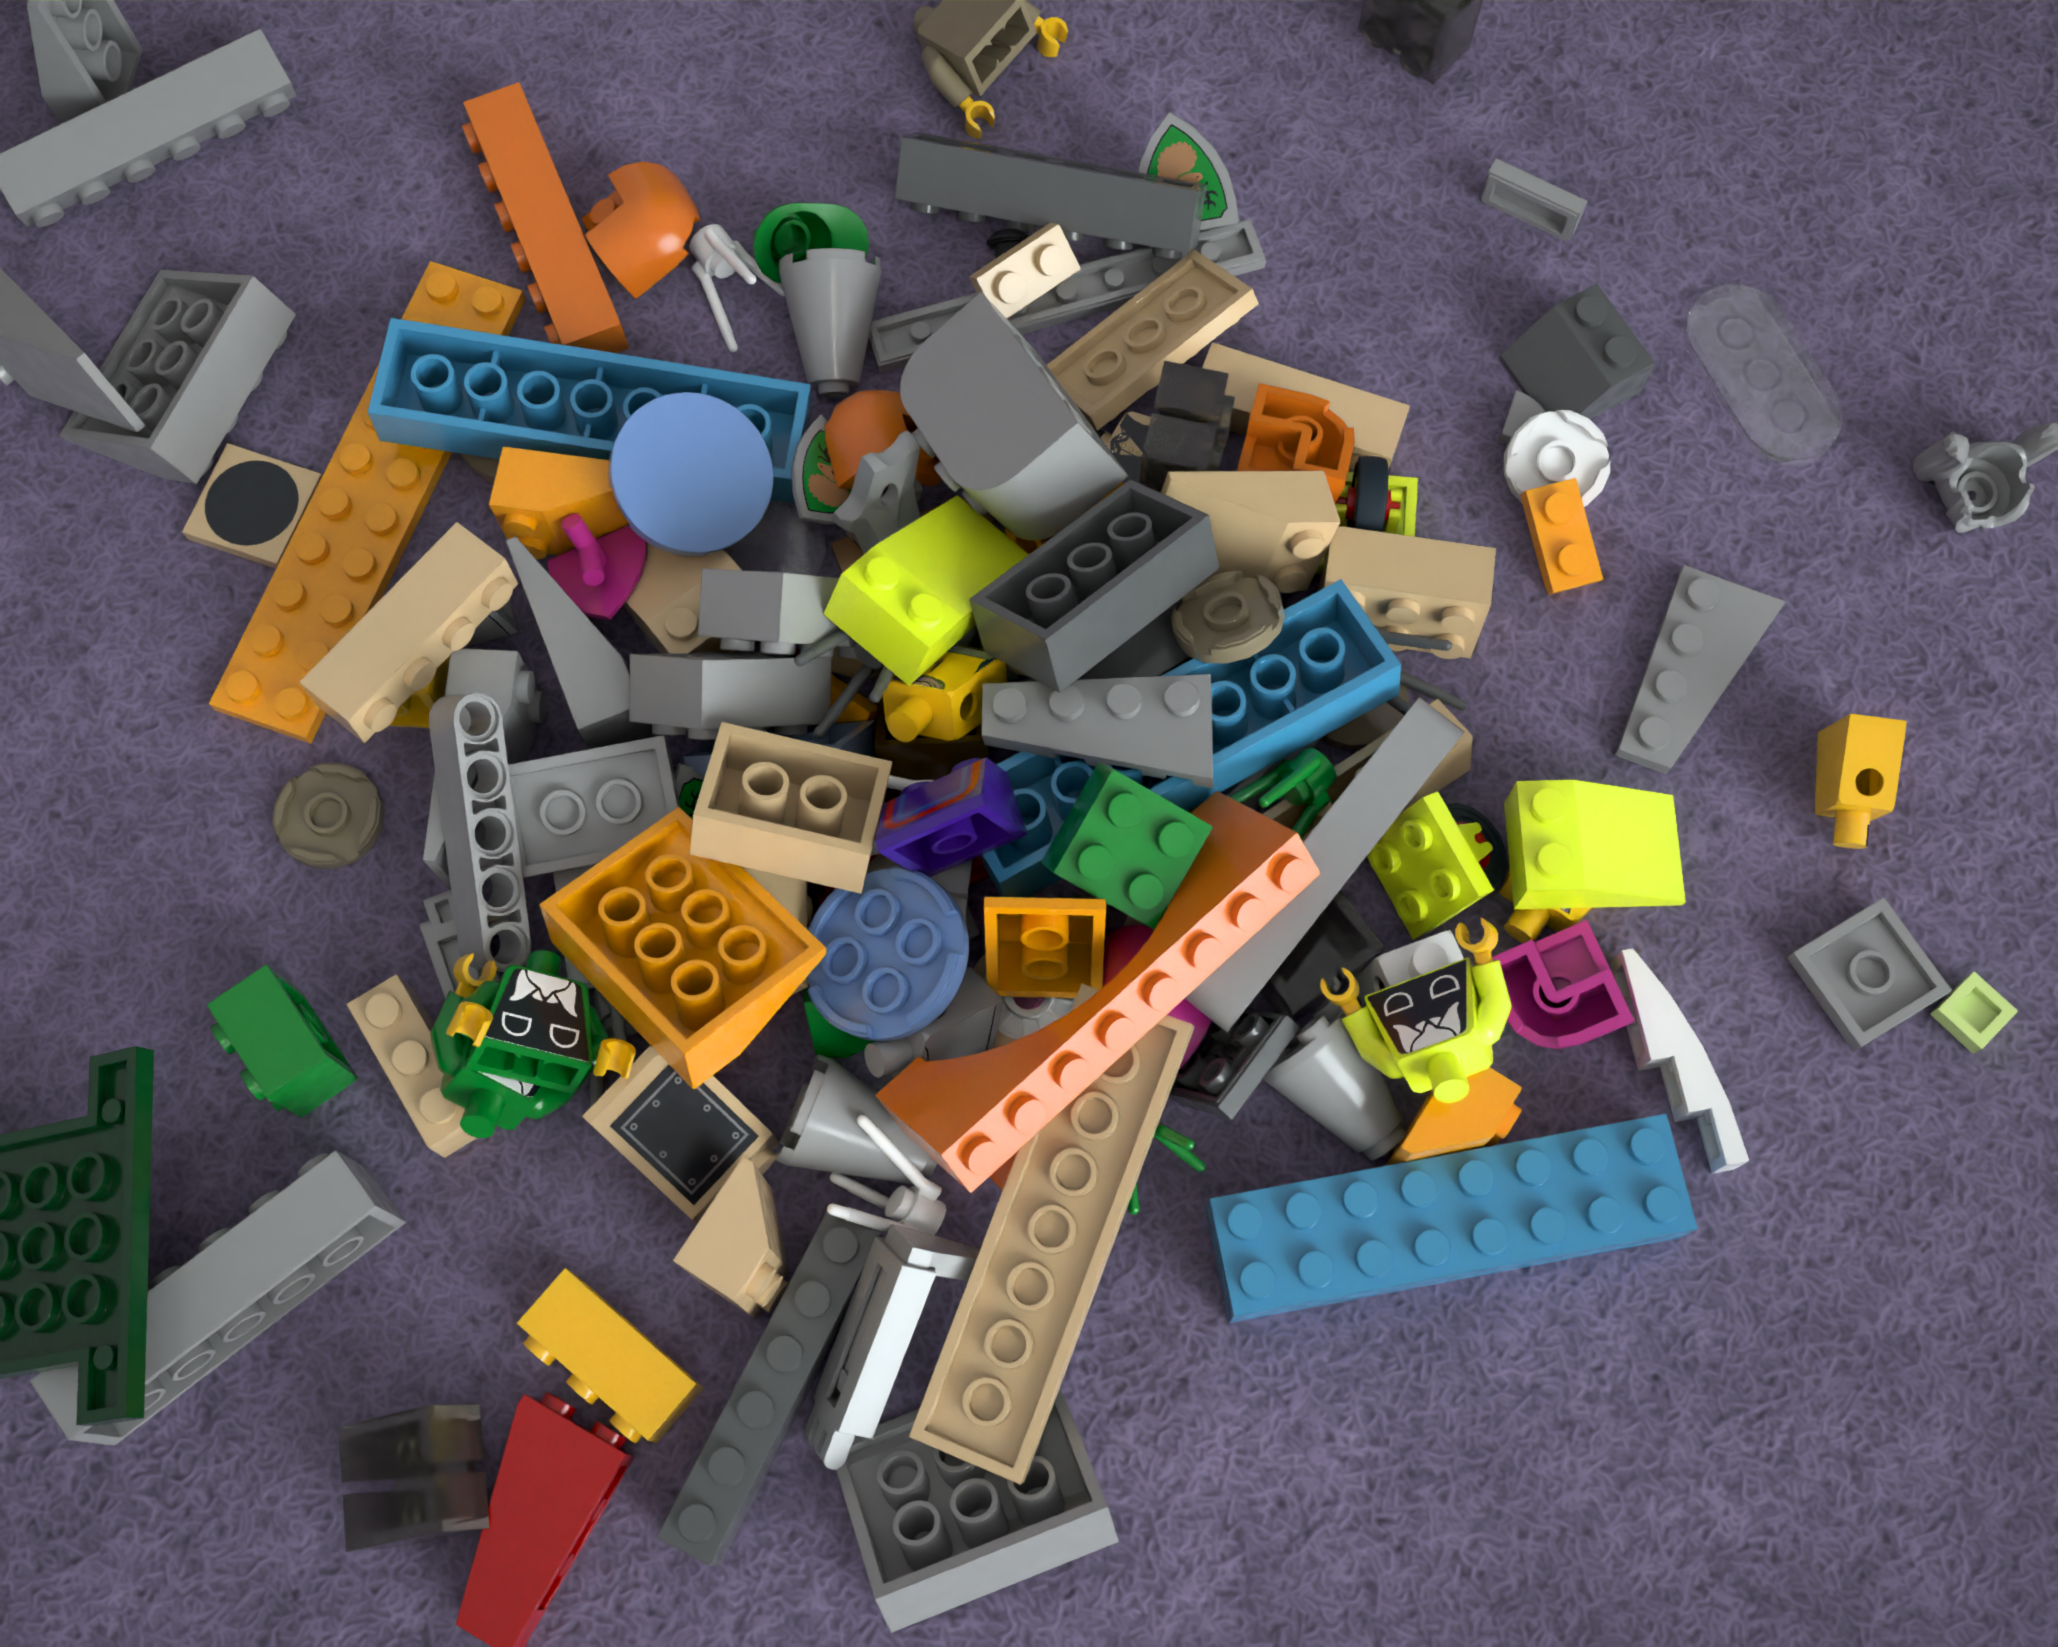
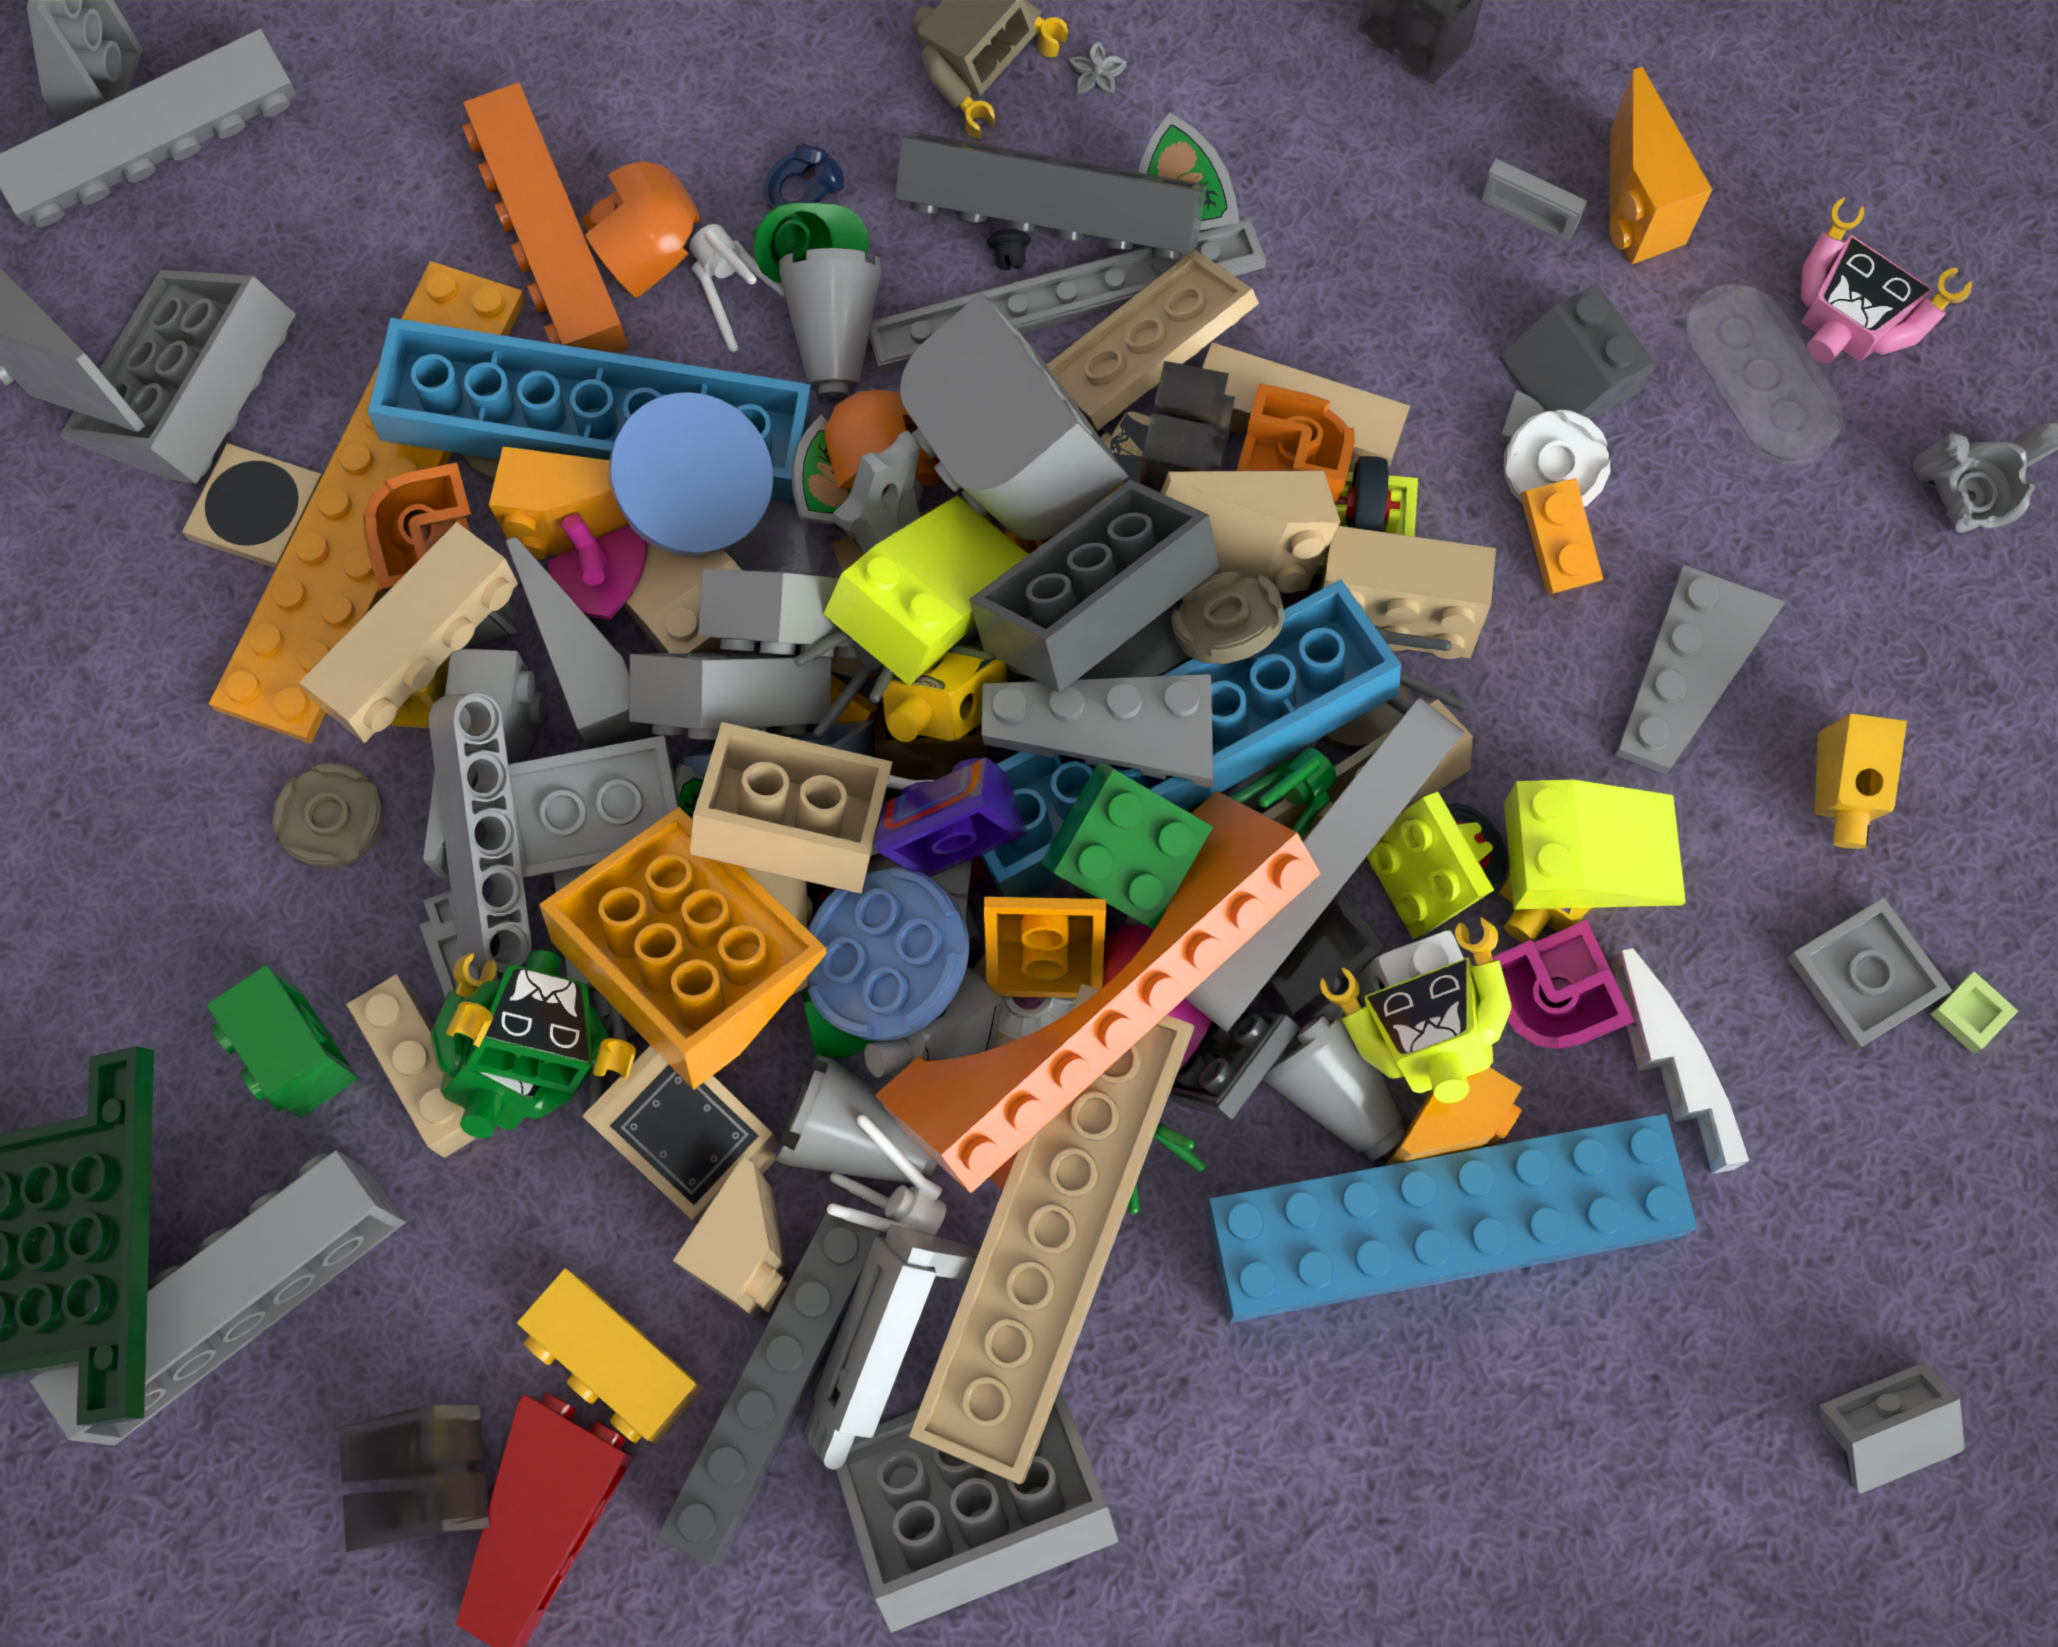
plate [969,223,1081,318] -> none
none -> orange brick [363,463,471,592]
none -> dark blue piece [764,143,844,209]
none -> light grey plant [1068,41,1127,96]
none -> light orange slope [1609,67,1712,264]
none -> torso [1800,197,1972,363]
none -> light grey panel [1819,1362,1965,1493]

